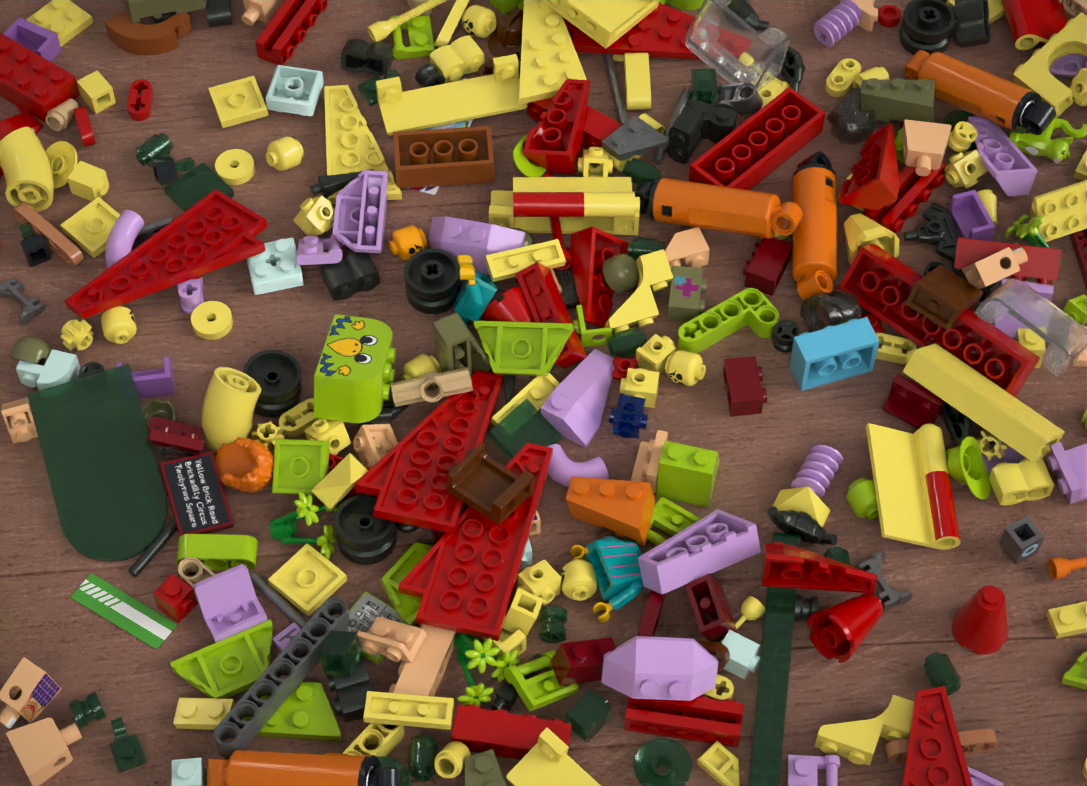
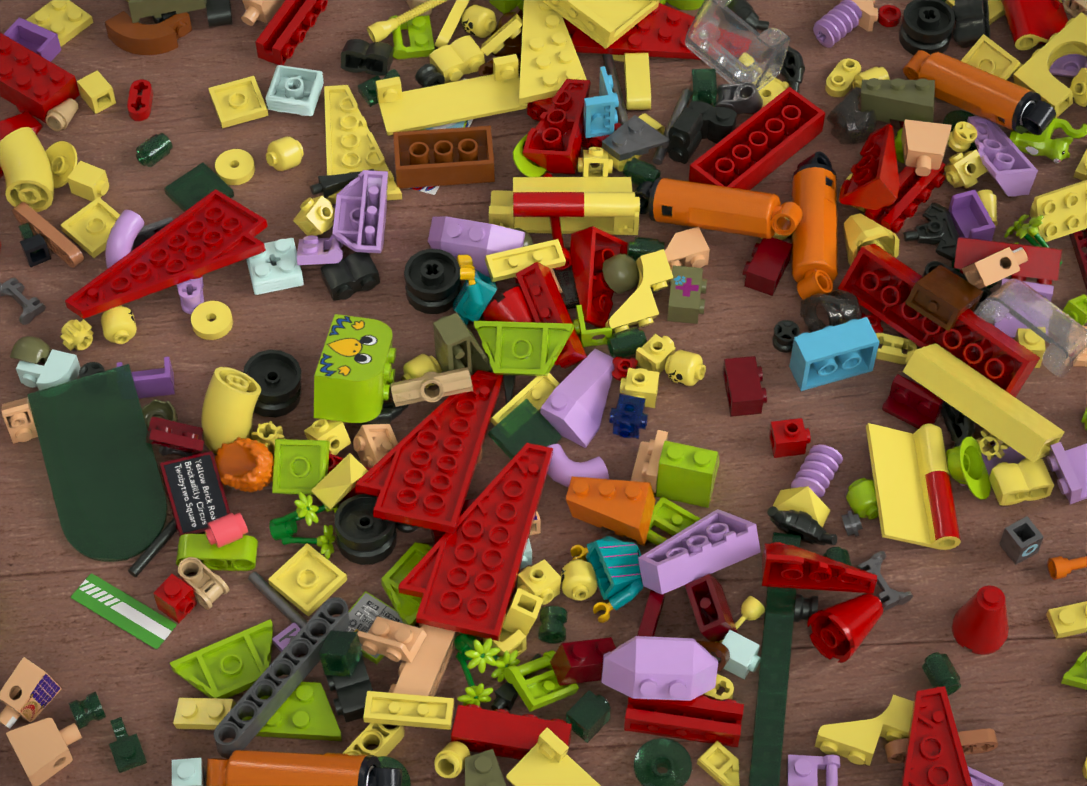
red beam [73,106,96,147] -> none
black piece [151,156,196,185] -> none
lavender bracket [194,564,268,643] -> none
light yellow beam [279,398,319,438] -> none
light orange head [389,225,428,261] -> none
clear green brick [408,735,438,781] -> none
reddish brown panel [447,443,535,525] -> none
lime beam [677,288,779,354] -> none
none -> coral brick [205,512,248,548]
none -> light yellow plate [481,14,523,56]
none -> medium azure bracket [584,66,619,138]
none -> red brick [769,418,811,458]
none -> dark grey plate [841,510,863,537]
none -> light yellow plate [961,34,1021,80]

